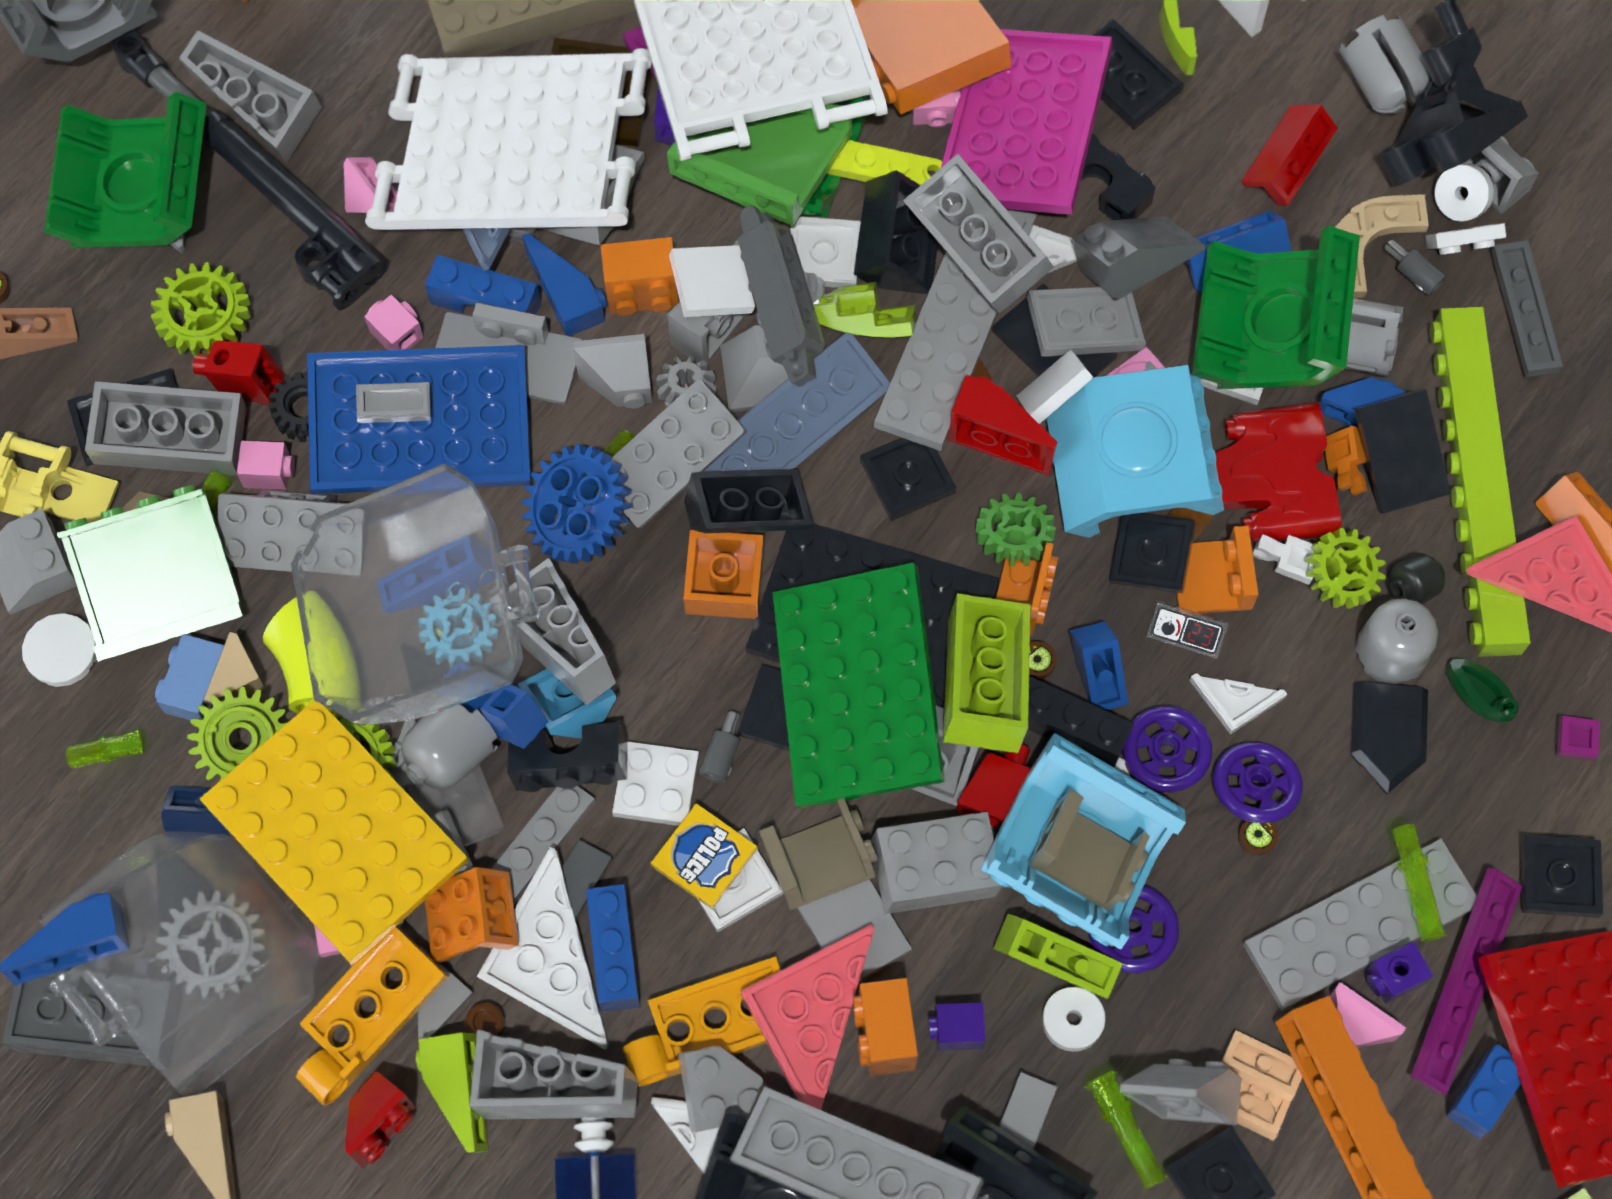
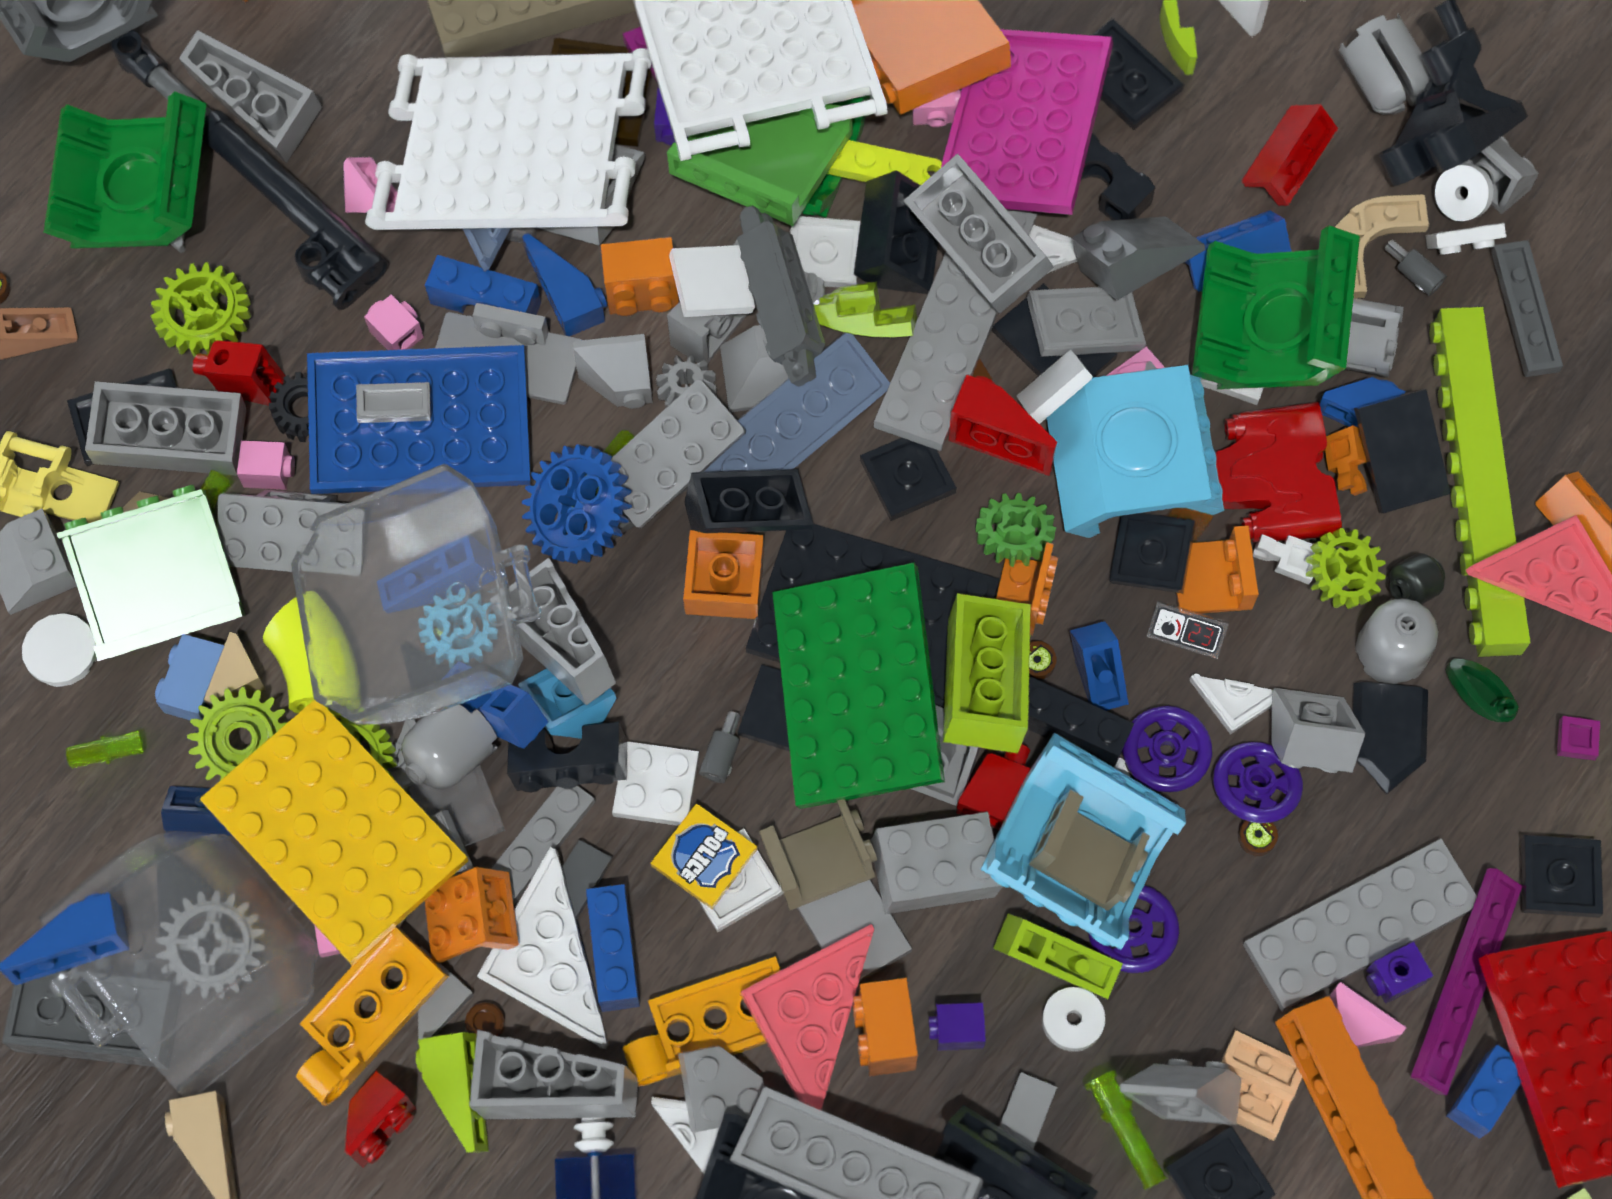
clear neon green pin [1392,824,1446,942] -> none
none -> light grey slope [1272,688,1366,773]

